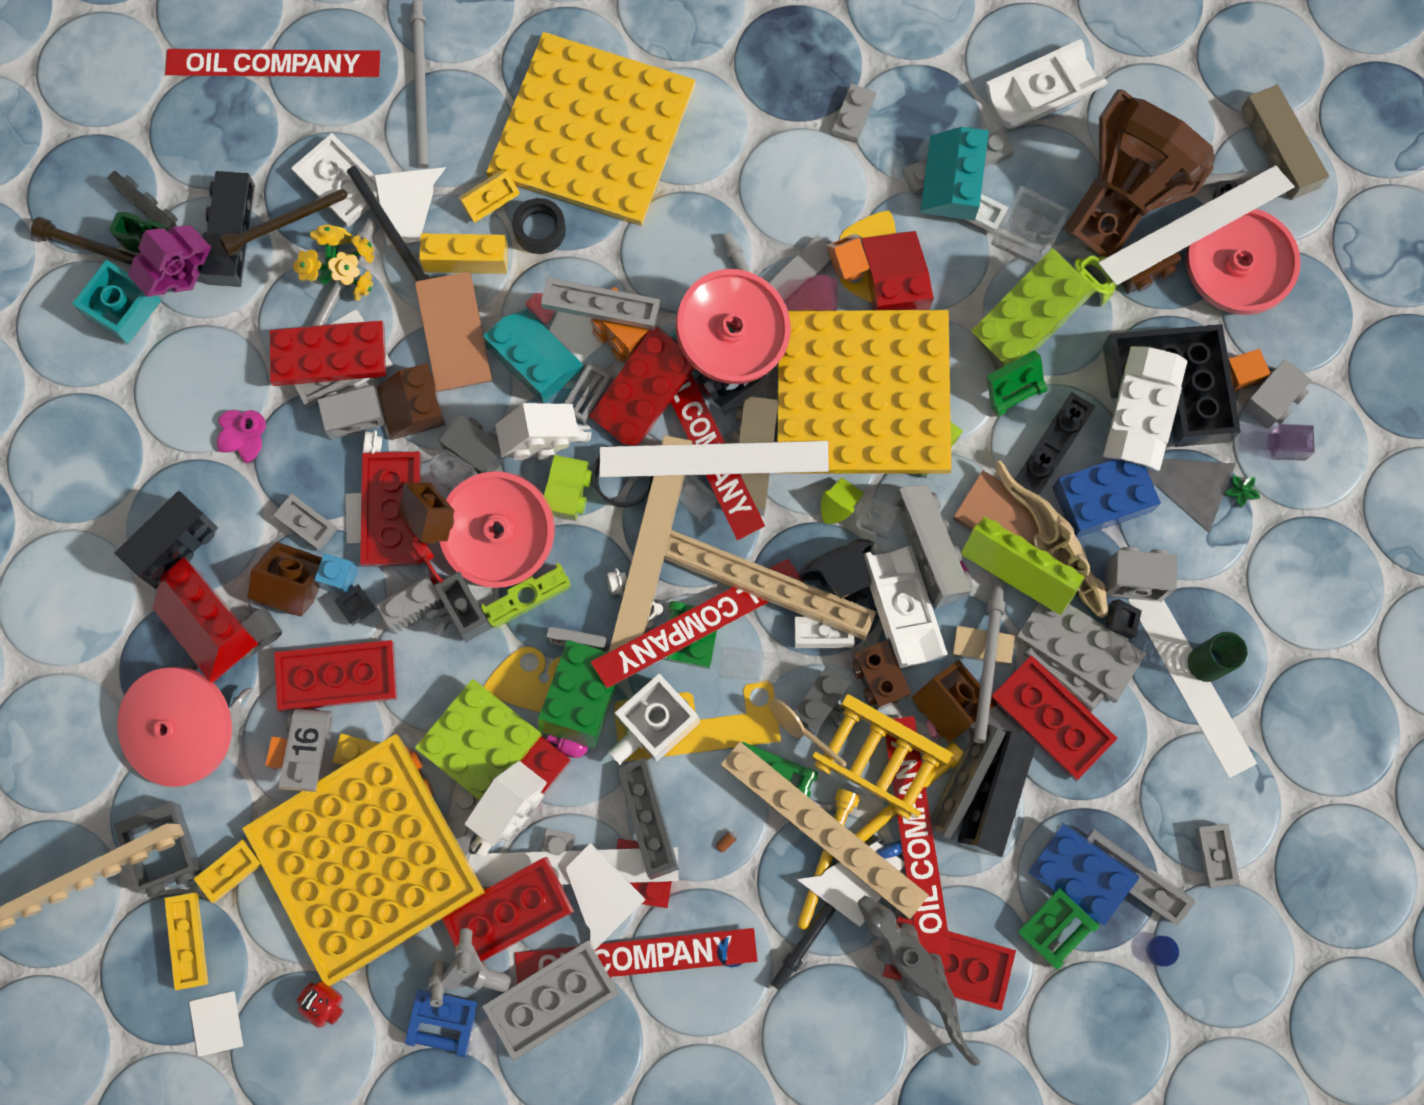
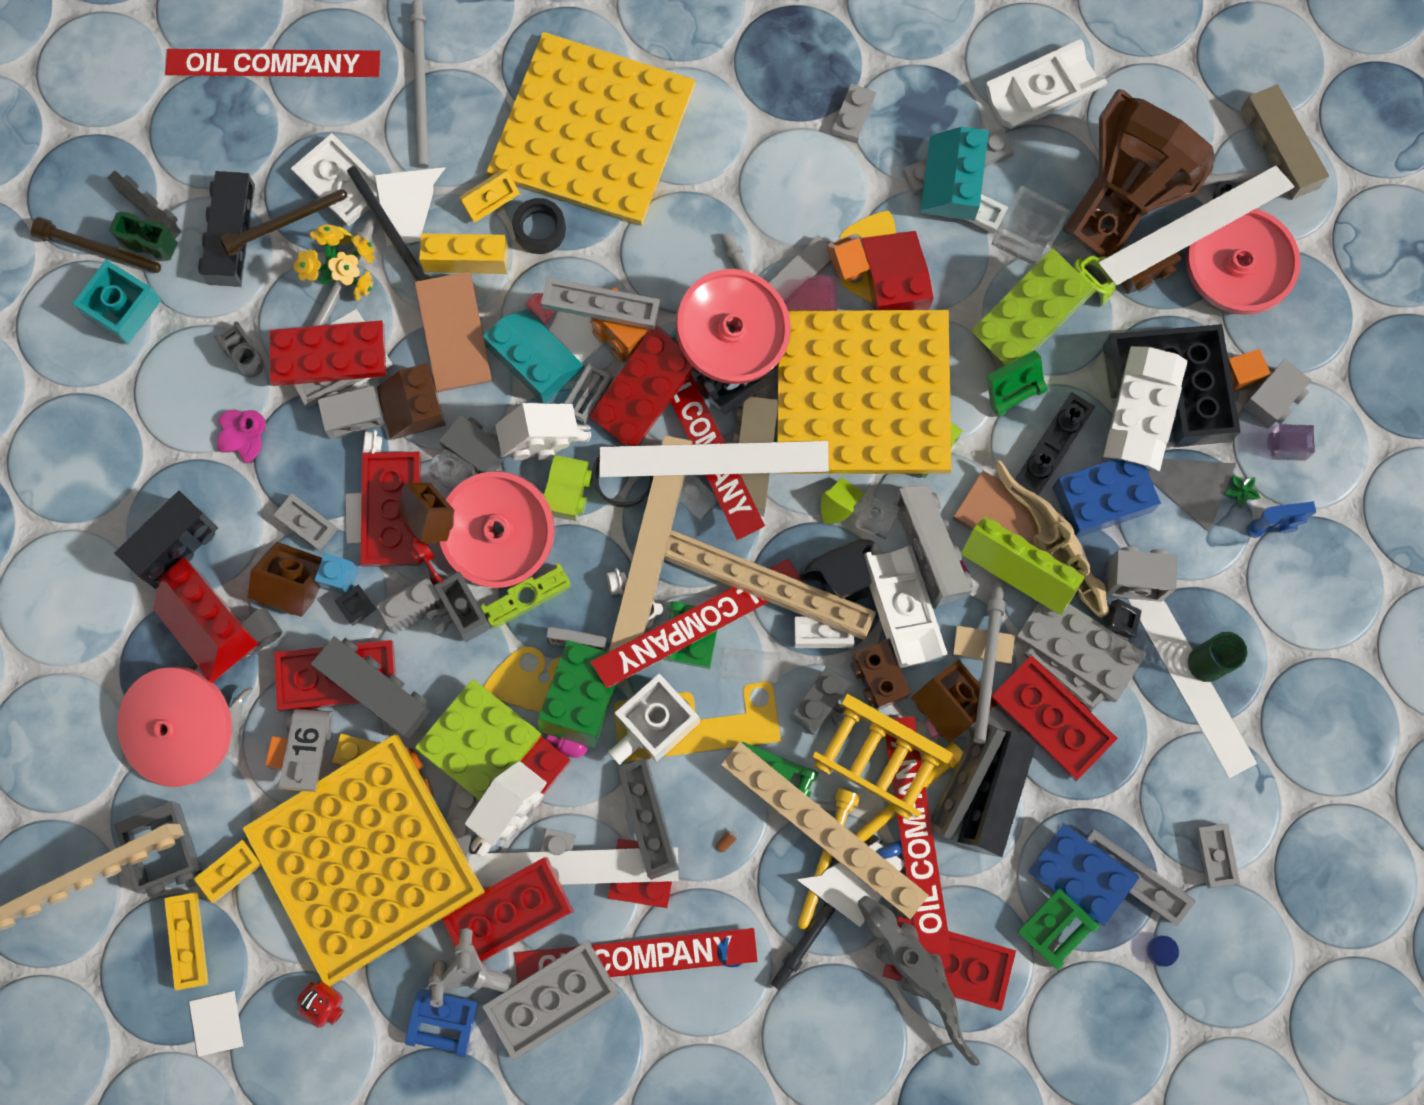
magenta brick [127,225,211,297] -> none
white sticker [566,843,646,950] -> none
tan piece [769,699,847,767] -> none
none -> dark grey piece [213,321,264,377]
none -> dark grey brick [311,636,430,740]
none -> blue plate [1246,501,1316,538]

